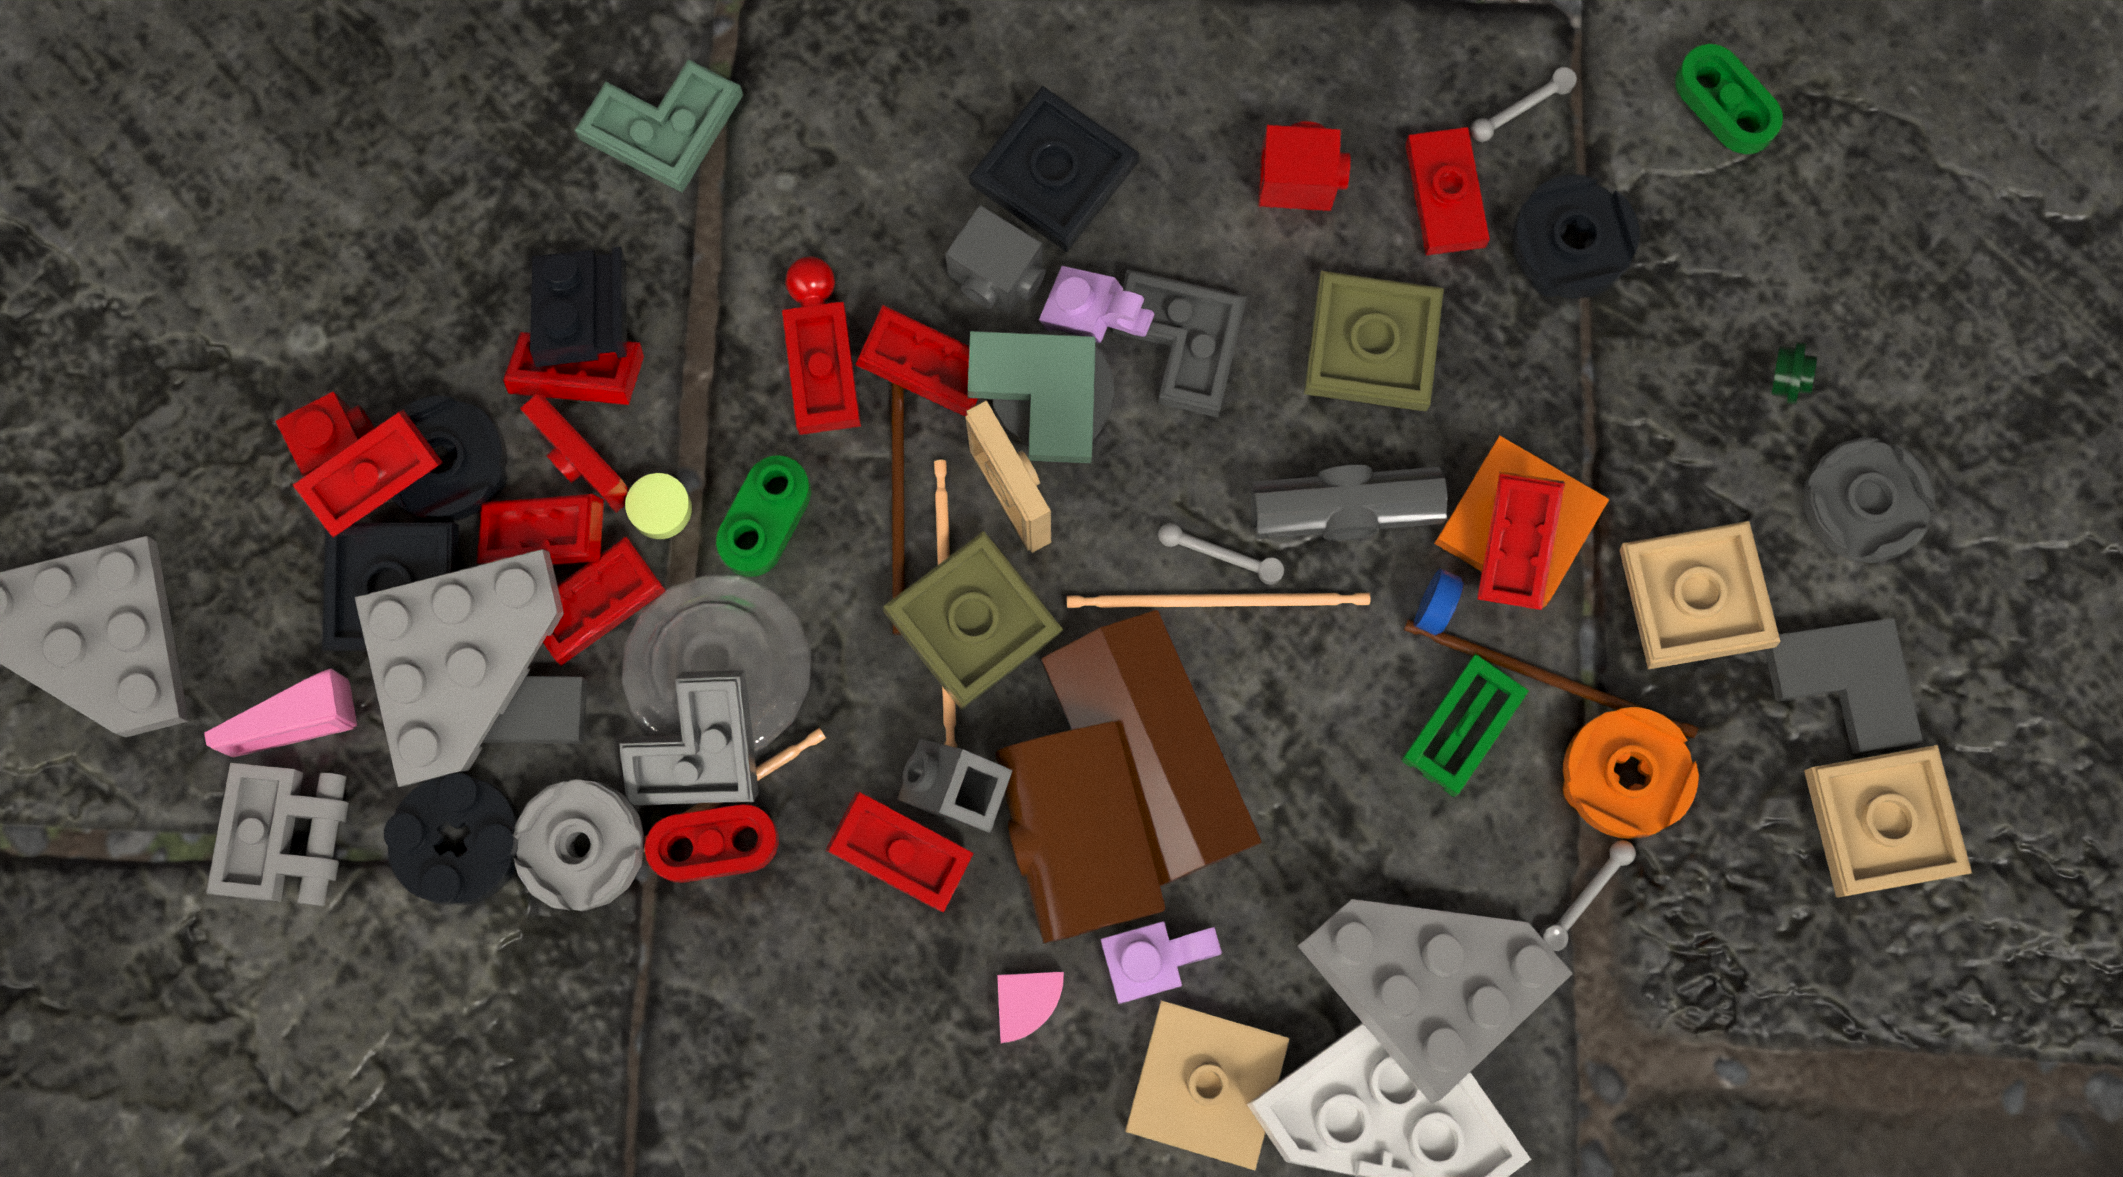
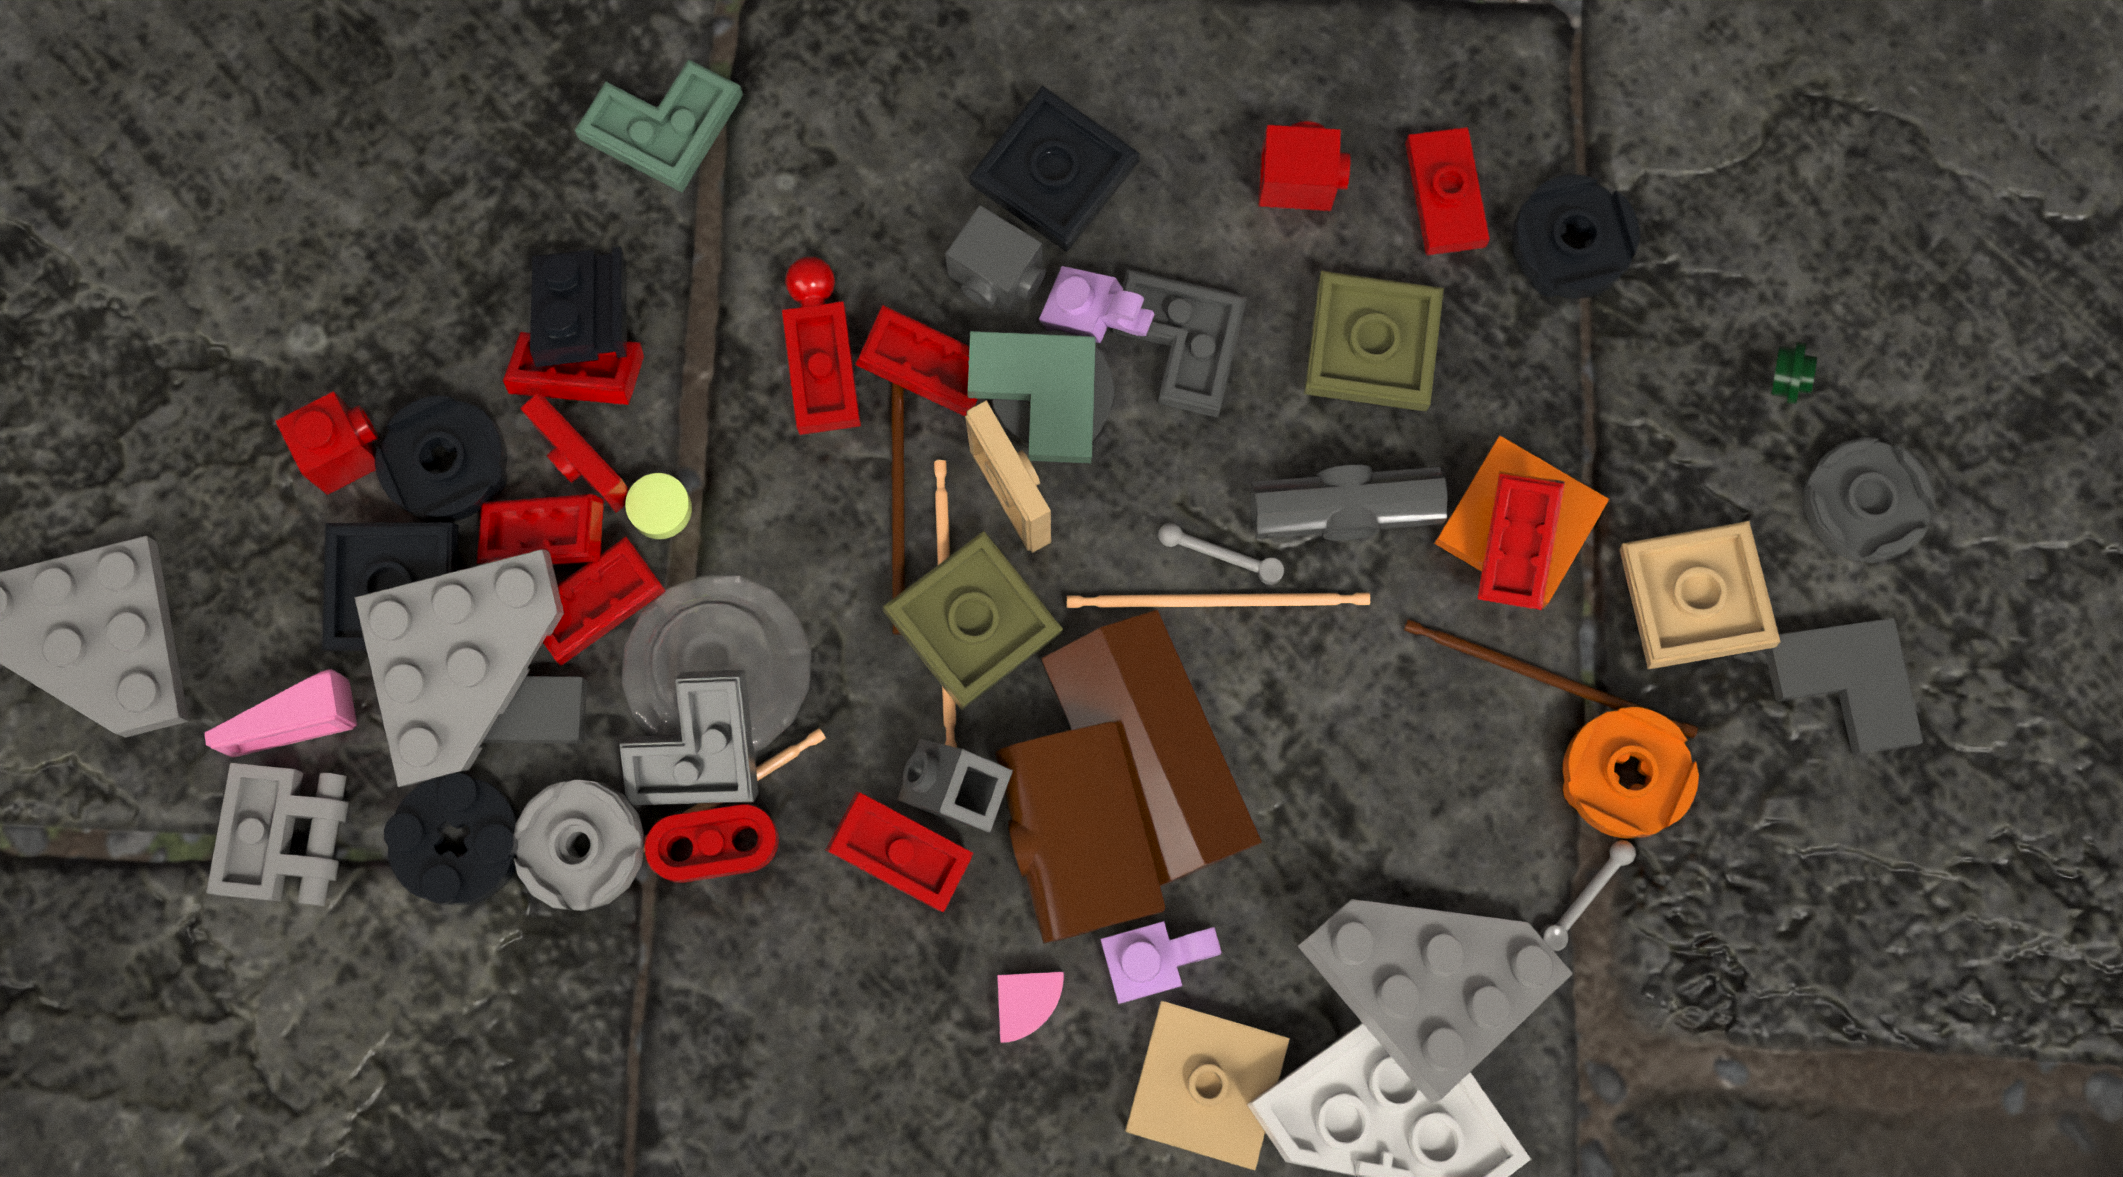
red plate [293,409,443,537] -> none
green plate [716,455,811,577] -> none
green tile [1400,654,1529,798] -> none
blue tile [1414,568,1464,636] -> none
light grey hinge [1470,67,1577,142] -> none
green plate [1675,44,1783,154] -> none
tan plate [1804,745,1972,898] -> none

